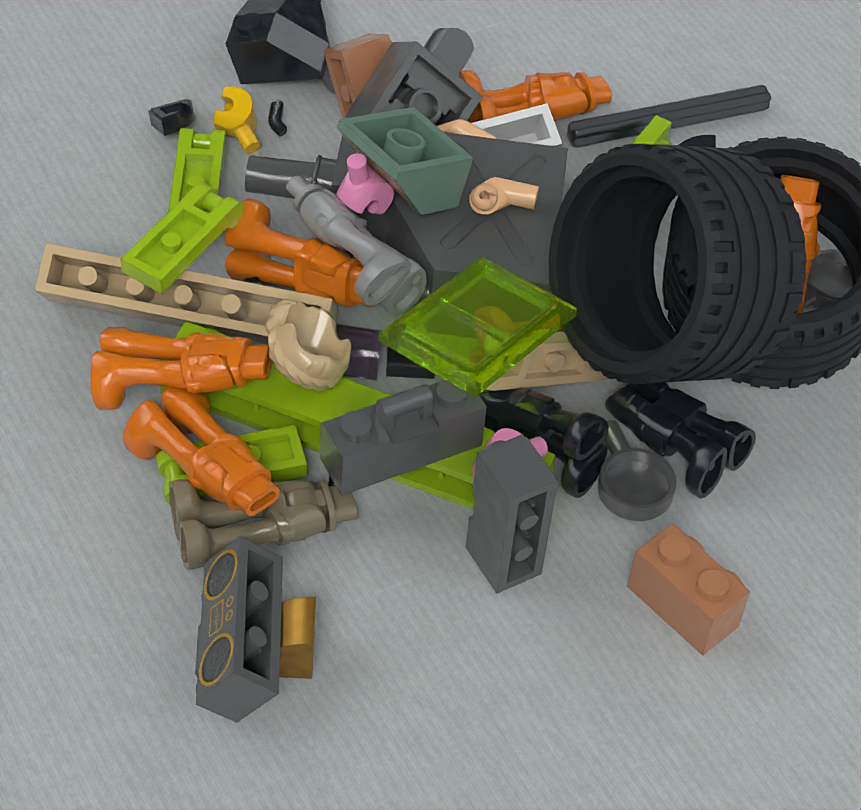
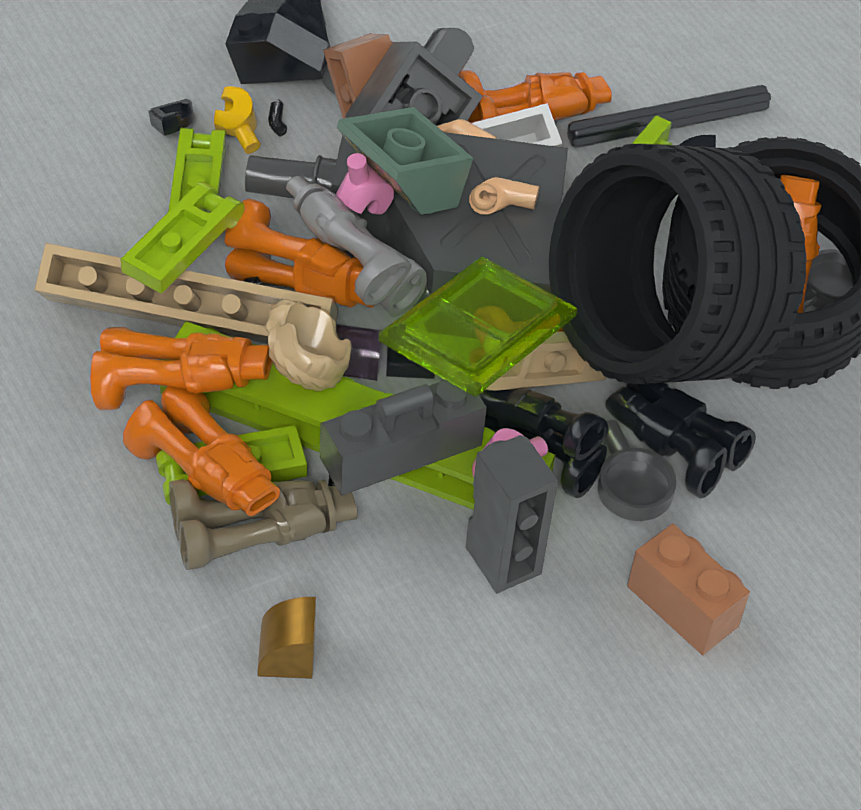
dark grey piece [195,536,283,723] -> none

